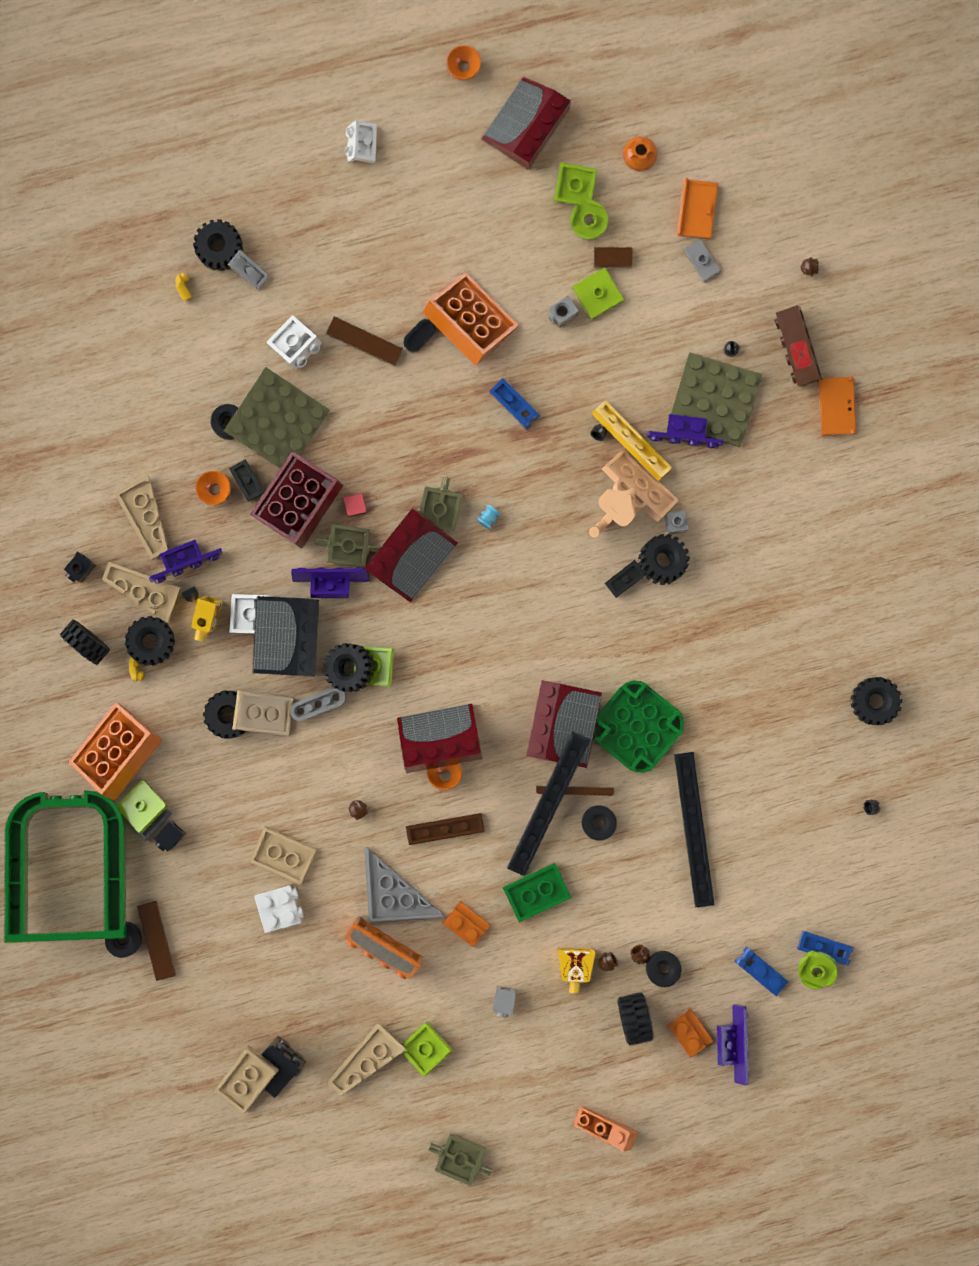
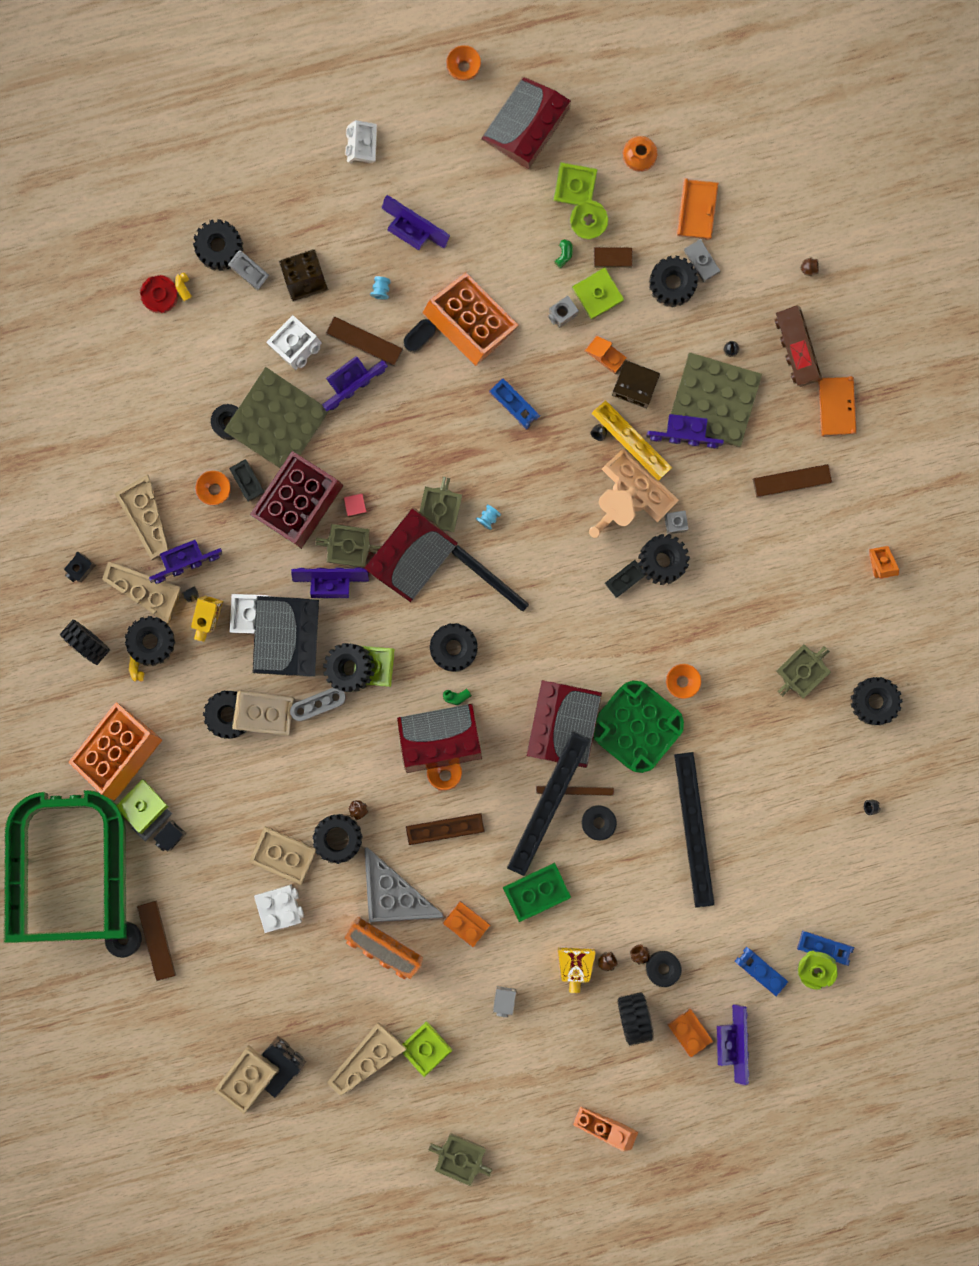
none -> red tile [140,275,178,313]
none -> dark brown bracket [279,249,328,302]
none -> black tyre [312,814,363,864]
none -> dark purple bracket [322,356,388,411]
none -> medium azure bush [370,276,391,300]
none -> dark purple bracket [382,195,450,250]
none -> black tyre [430,623,478,672]
none -> green arm [443,688,472,705]
none -> black axle [451,545,529,611]
none -> green arm [554,239,573,269]
none -> orange slope [585,336,627,374]
none -> dark brown bracket [611,360,660,409]
none -> black tyre [649,256,698,307]
none -> orange piece [666,664,701,699]
none -> reddish brown tile [753,464,832,498]
none -> olive plate [776,644,831,699]
none -> orange slope [869,546,899,579]

